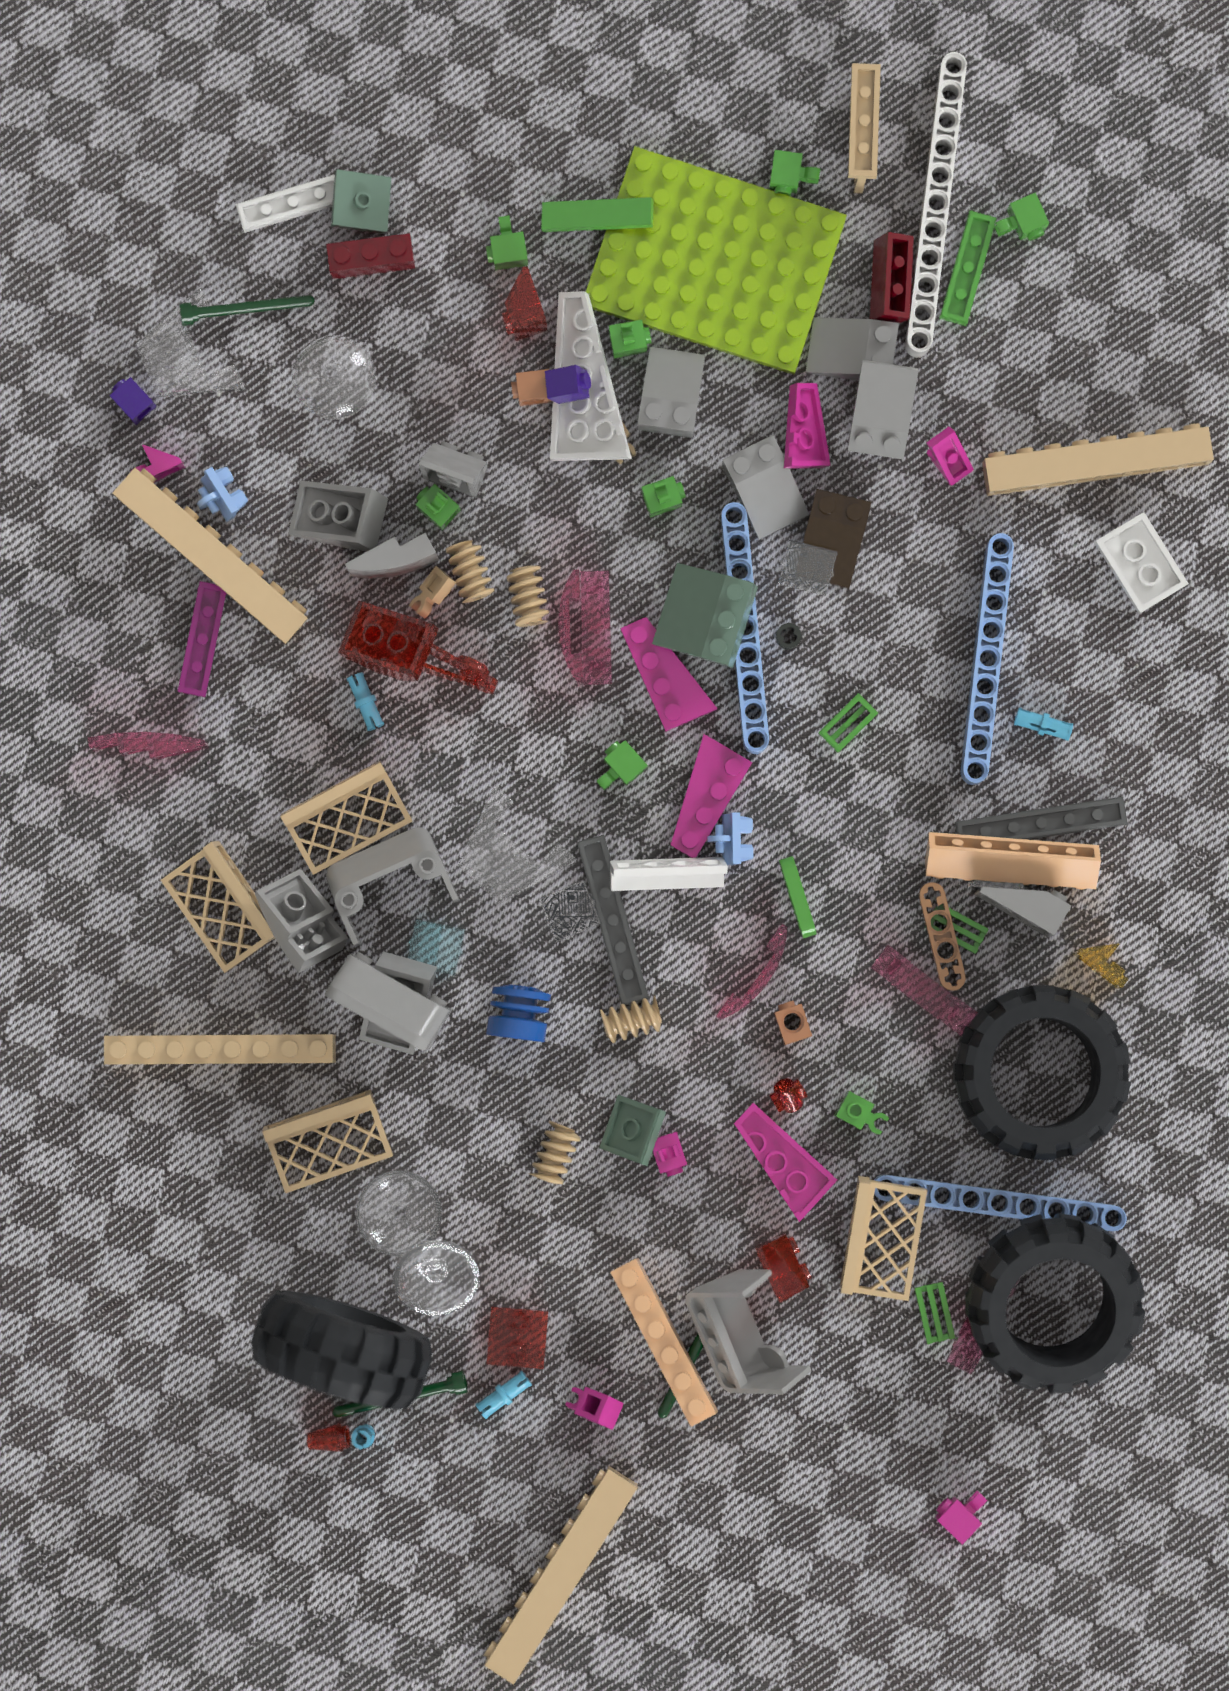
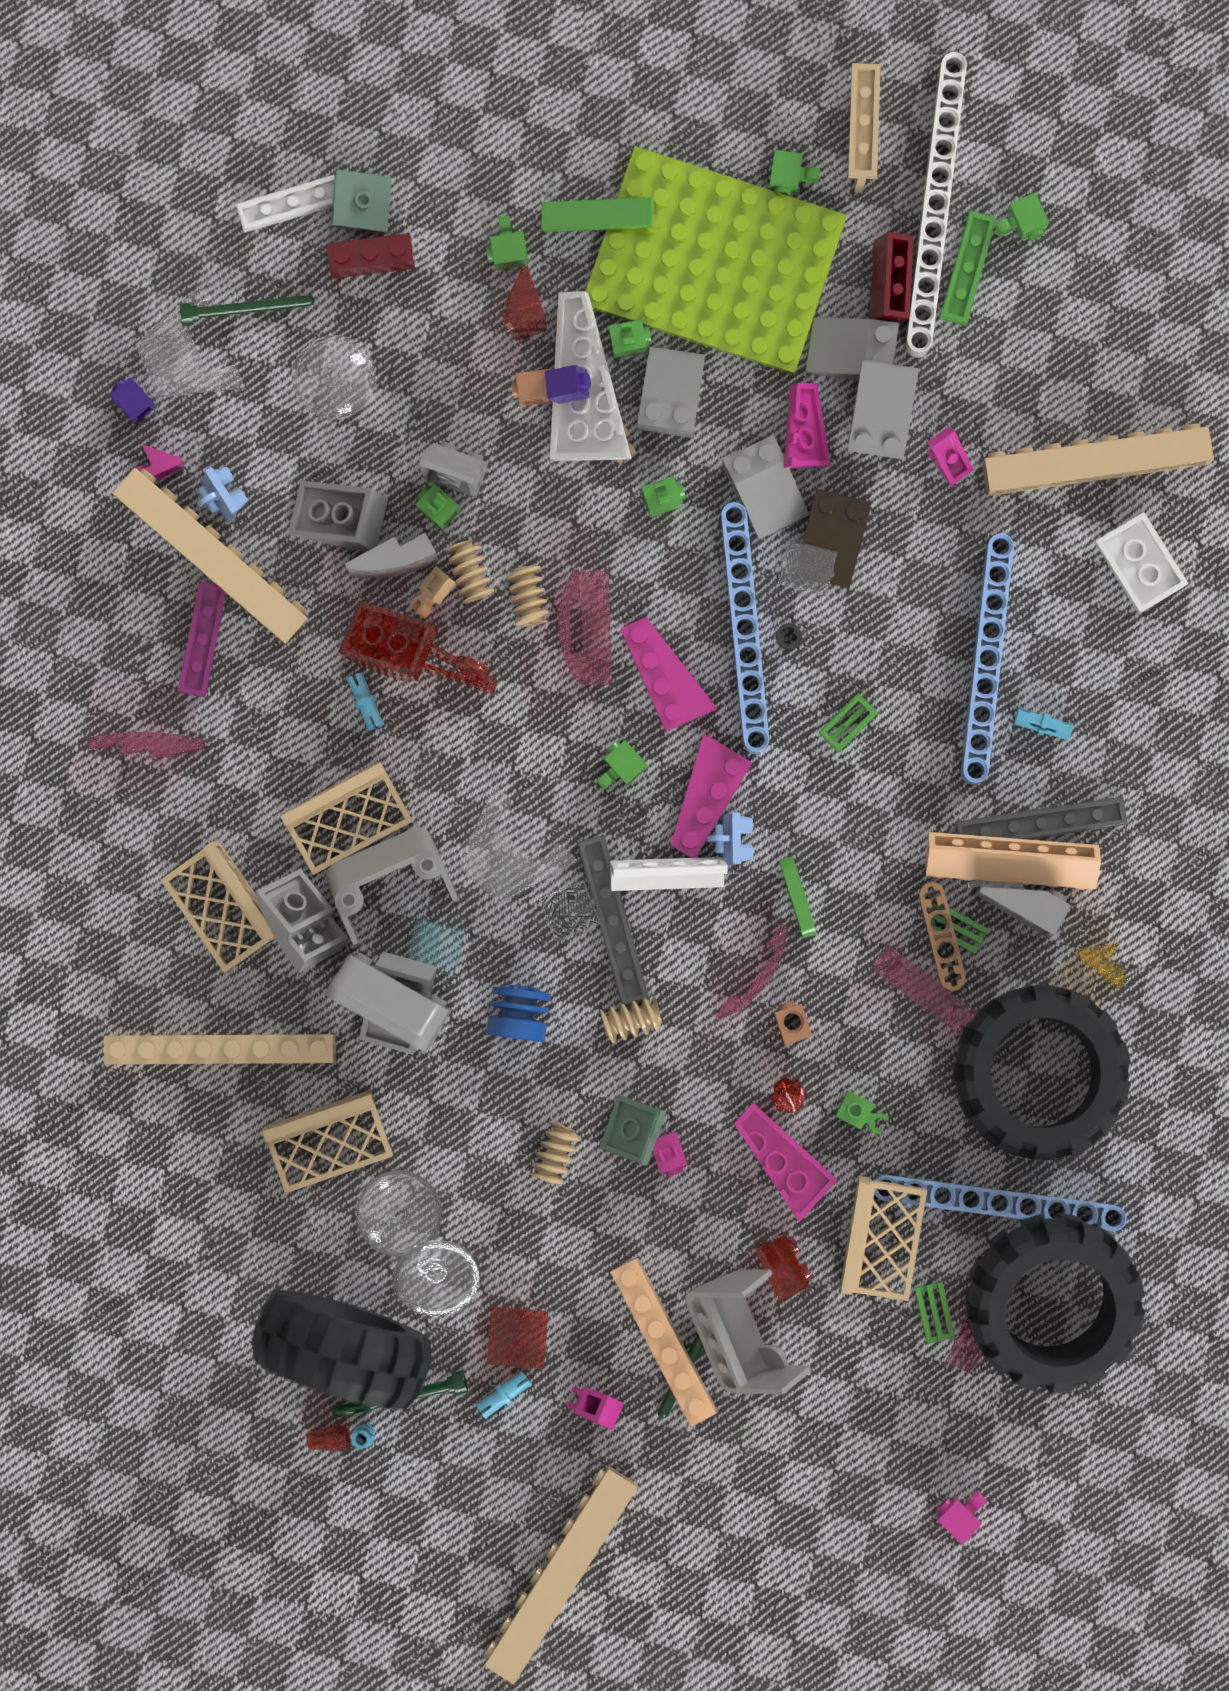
sand green slope [652,563,758,668] -> none

